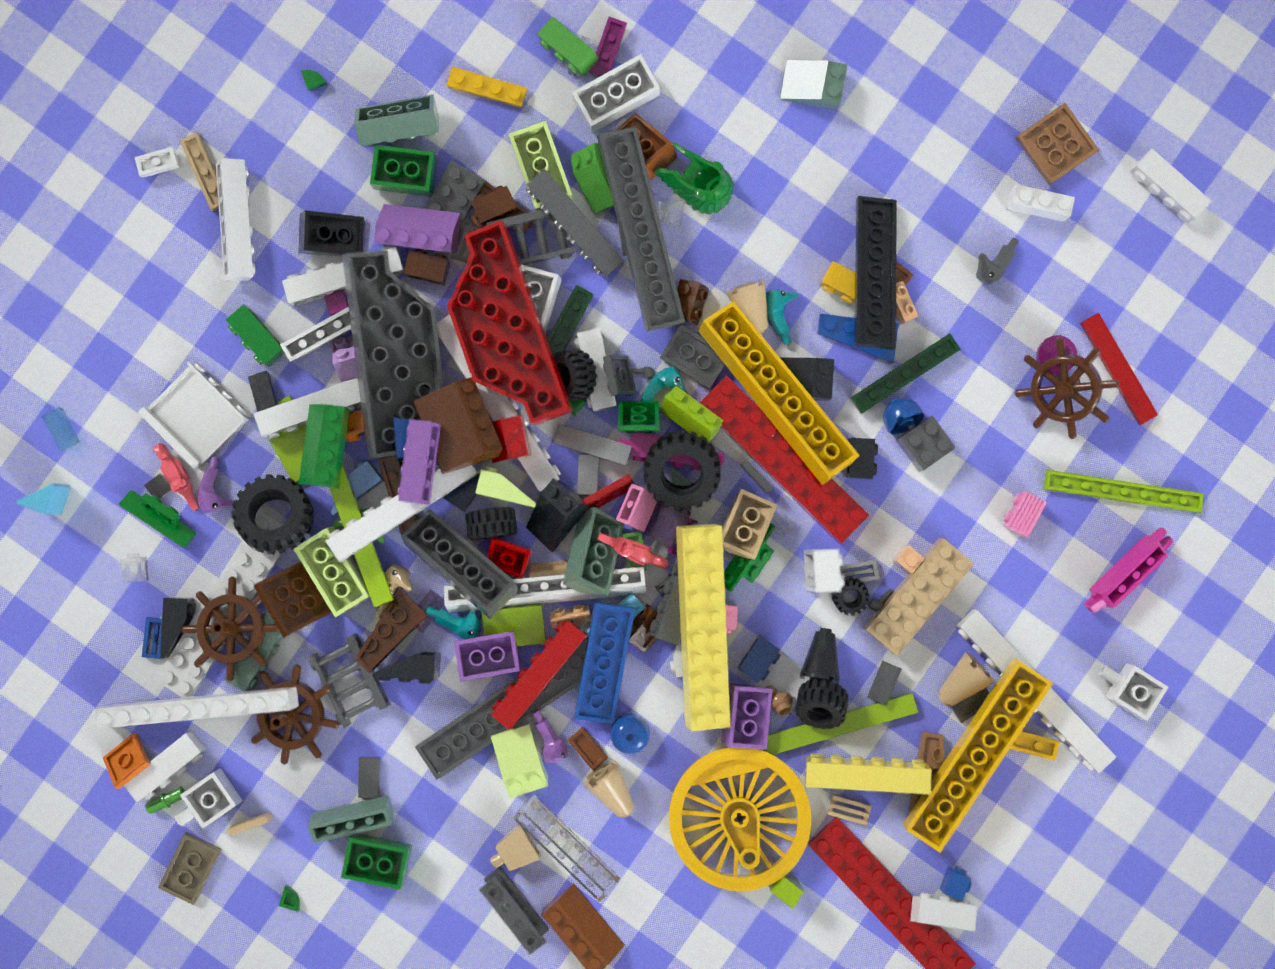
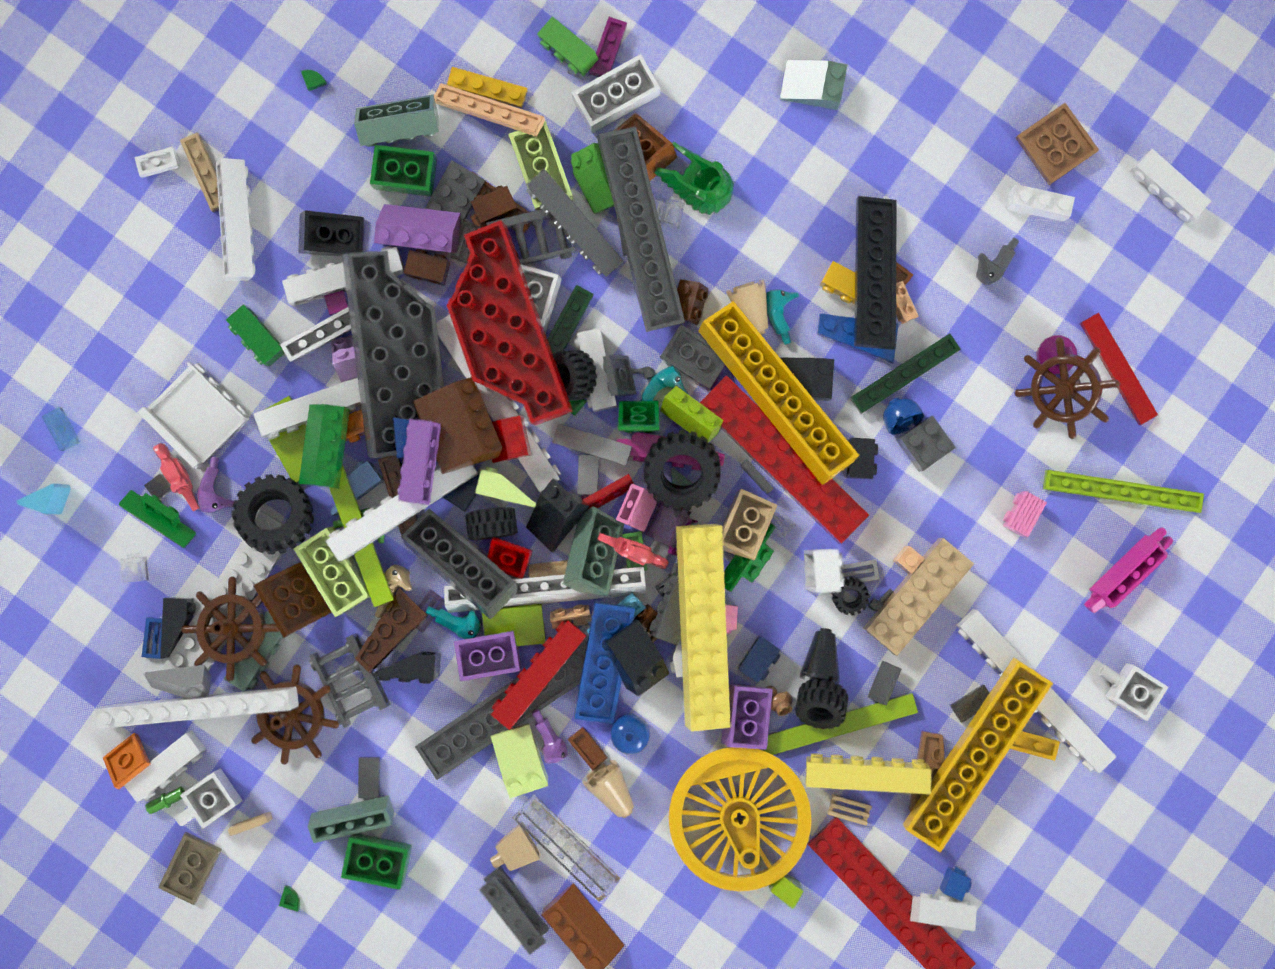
black tile [248,370,278,412] -> none
tan cone [938,652,995,706] -> none
none -> light grey slope [144,665,211,699]
none -> light nougat tile [434,83,545,137]
none -> black slope [605,619,670,697]

